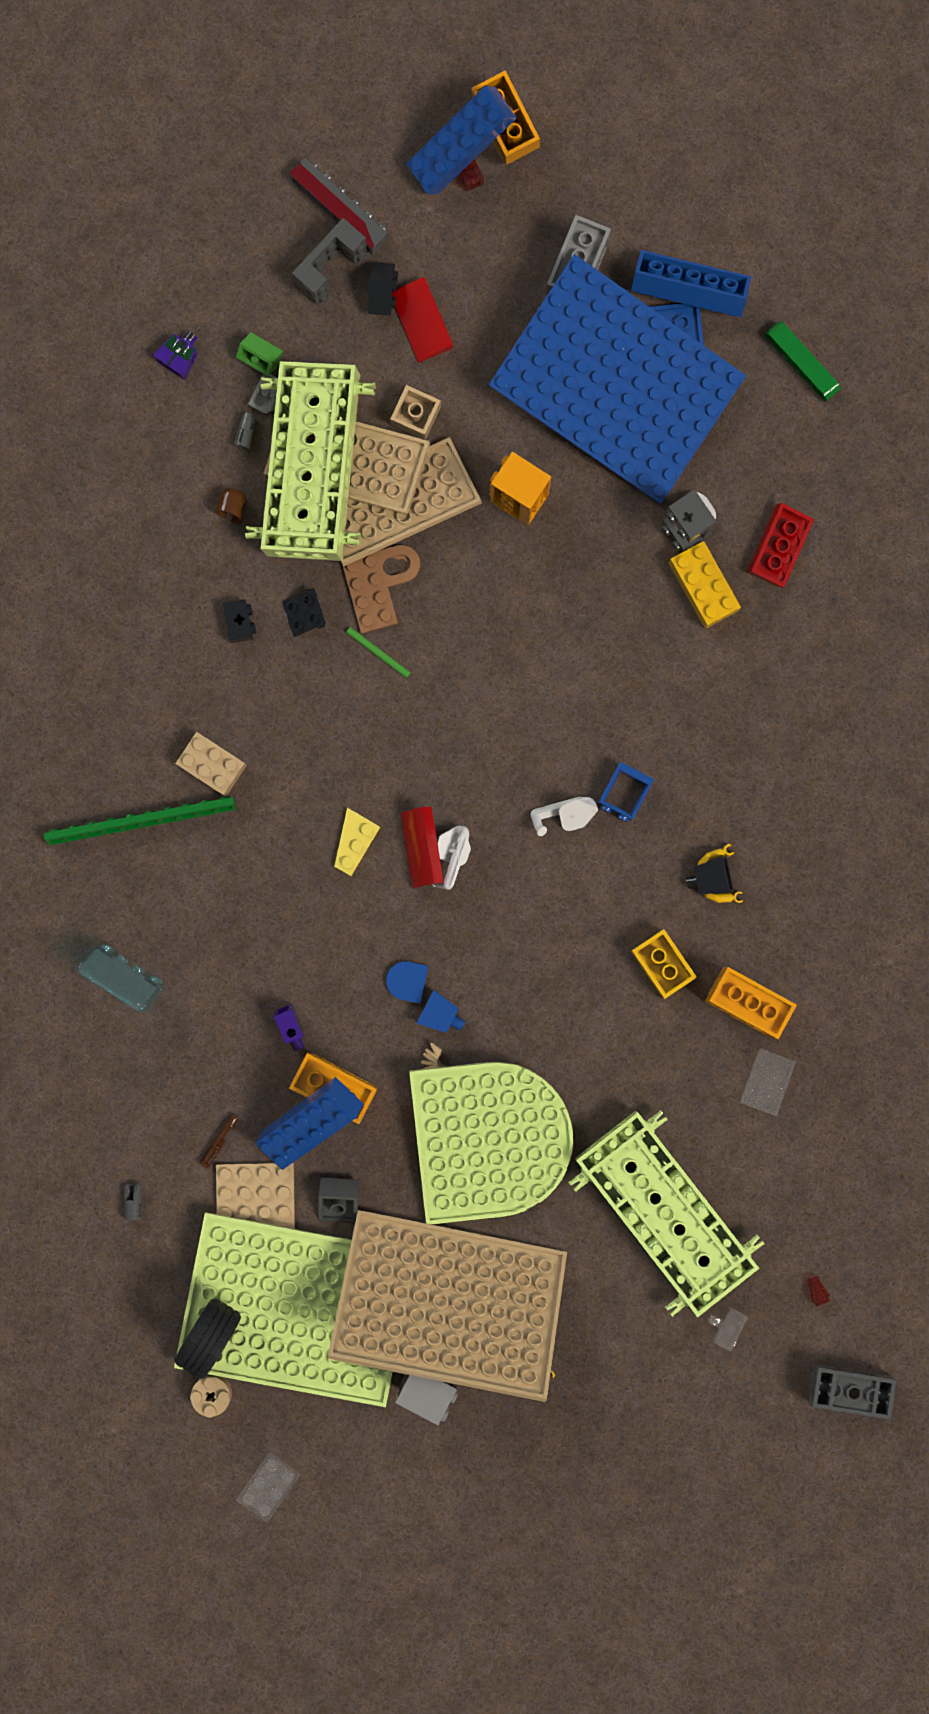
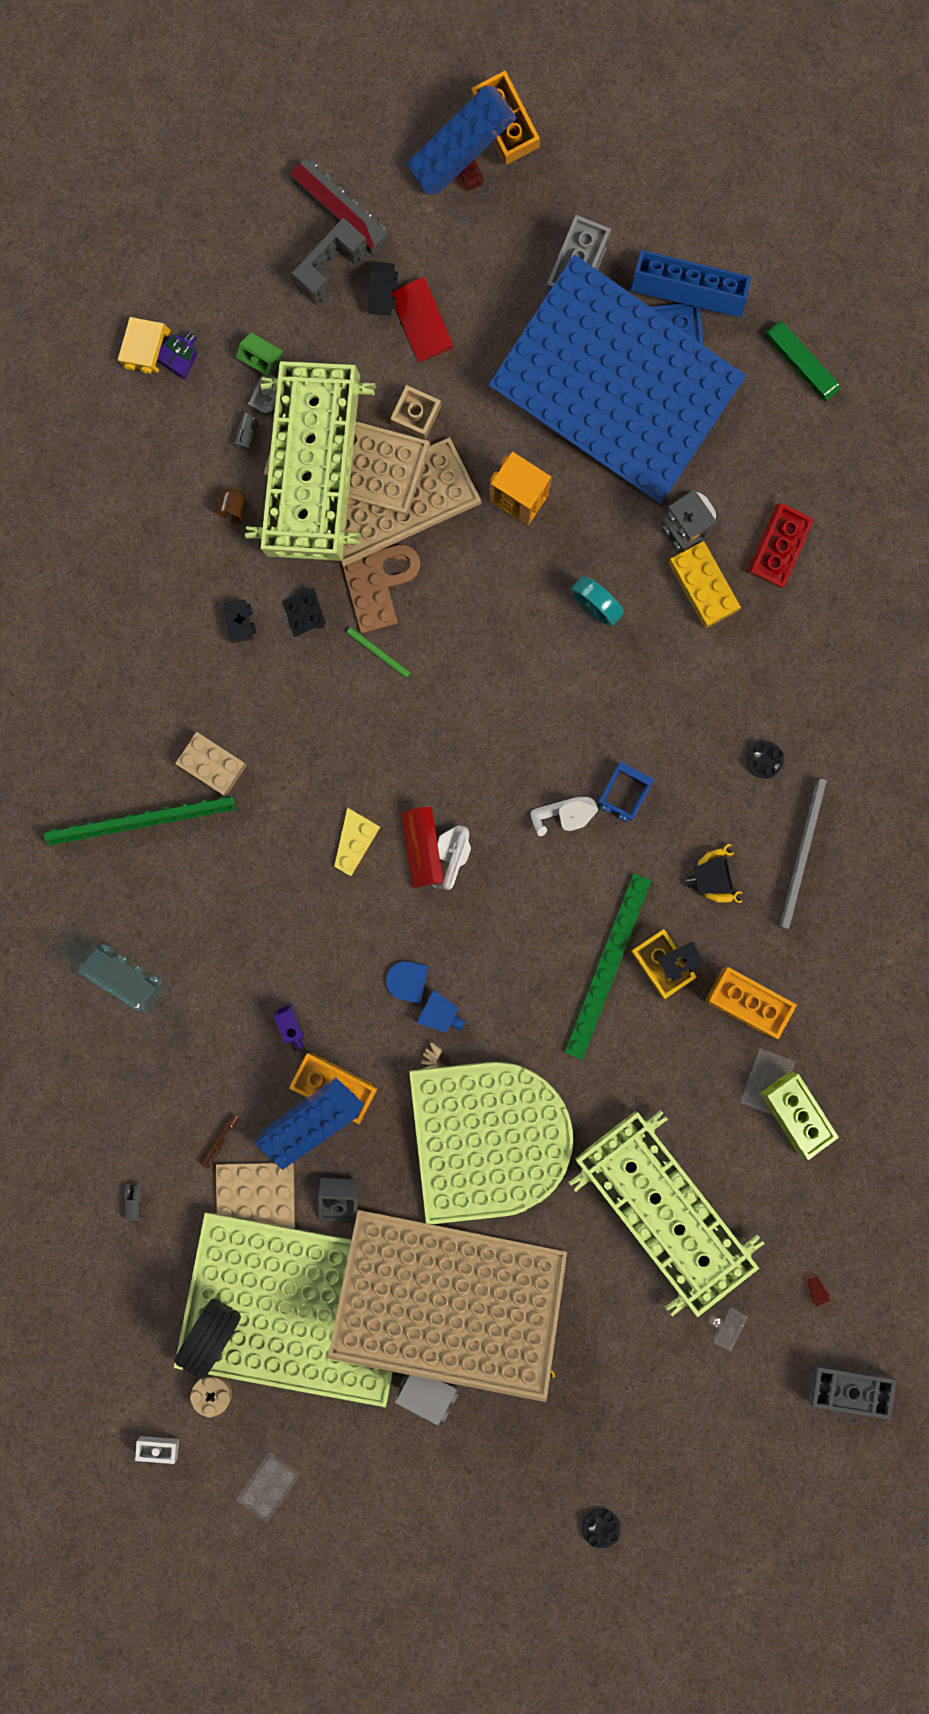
none -> yellow panel [118,317,171,374]
none -> white brick [135,1436,179,1464]
none -> green plate [565,874,652,1060]
none -> teal piece [570,576,624,627]
none -> black dish [582,1509,620,1548]
none -> black brick [656,942,703,981]
none -> black dish [746,741,784,779]
none -> brick [760,1071,839,1160]
none -> light grey tile [779,779,827,930]

